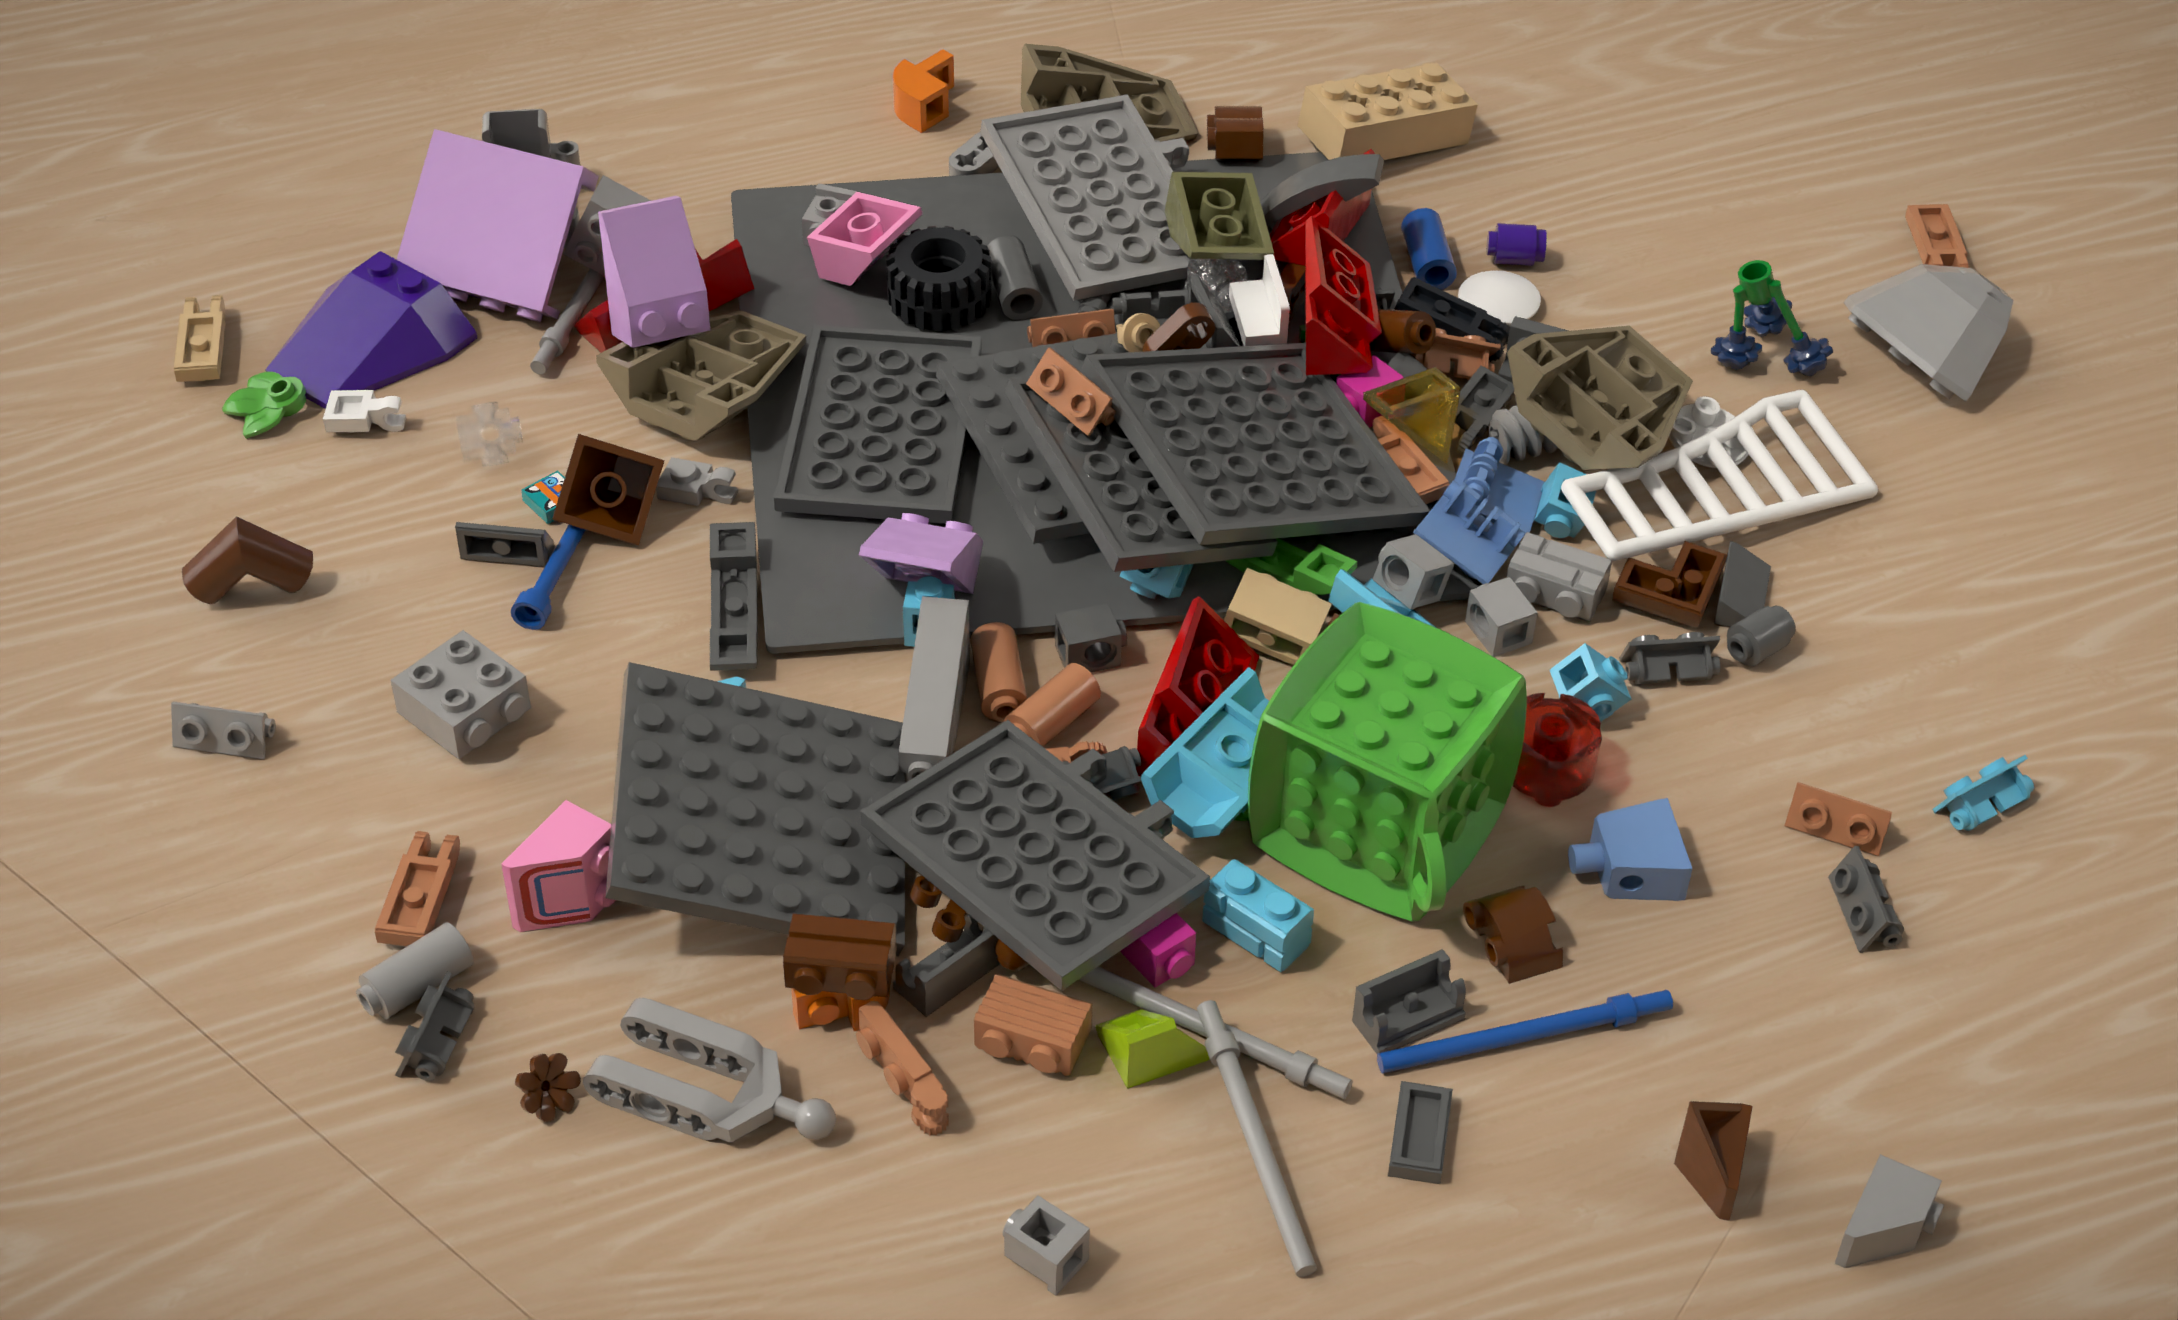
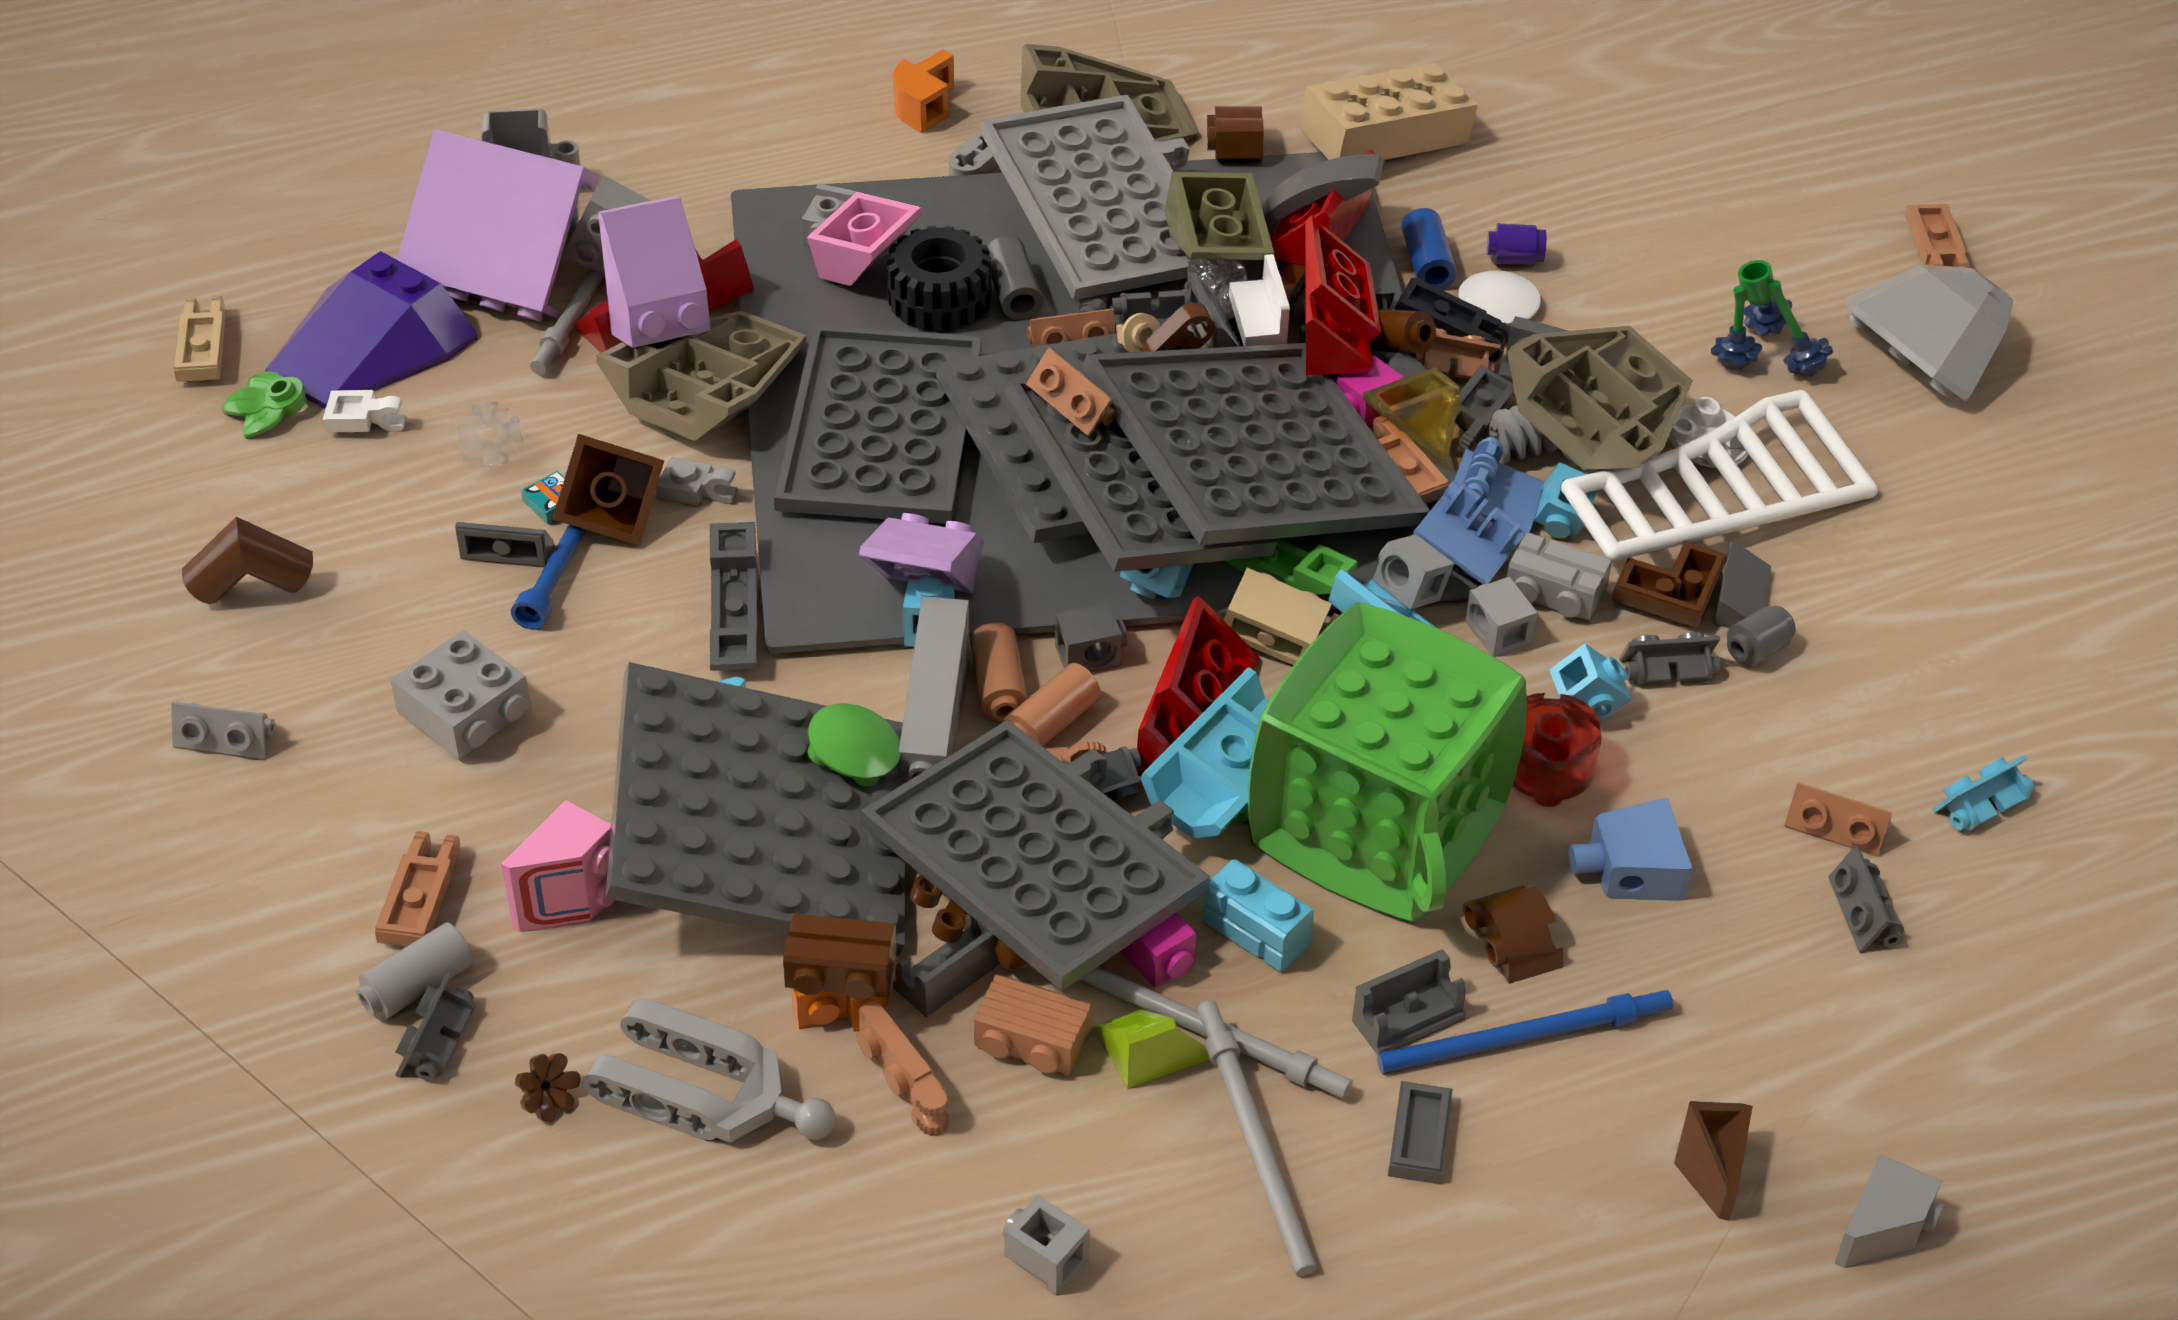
none -> bright green dish [807,703,901,786]

